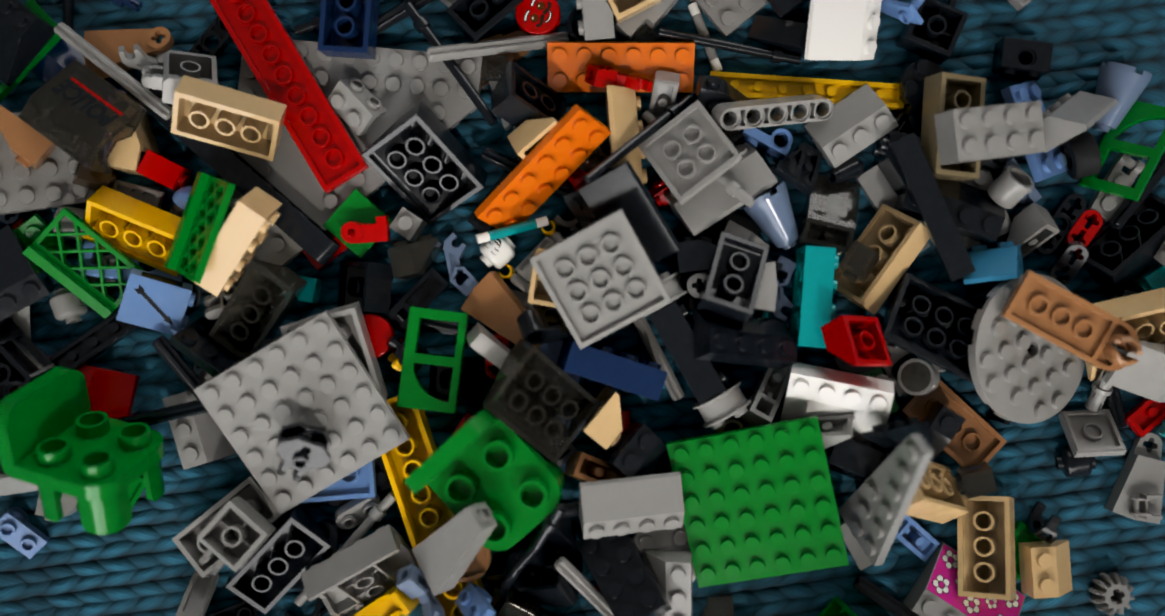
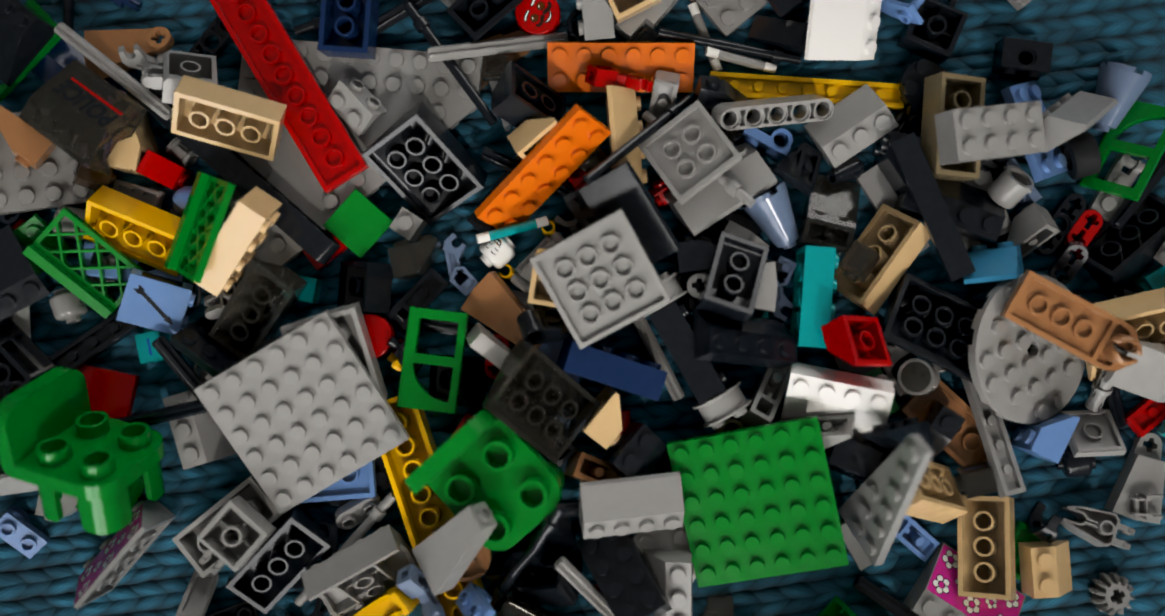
black hinge [277,423,332,481] -> none
red leg [341,215,390,244] -> none
none -> light grey slope [73,500,176,609]
none -> teal brick [134,328,170,364]
none -> light grey bush [166,137,199,168]
none -> light grey bar [705,46,777,74]
none -> light grey plate [961,378,1026,498]
none -> medium blue slope [1011,413,1080,464]
none -> light grey hinge [1060,506,1136,550]

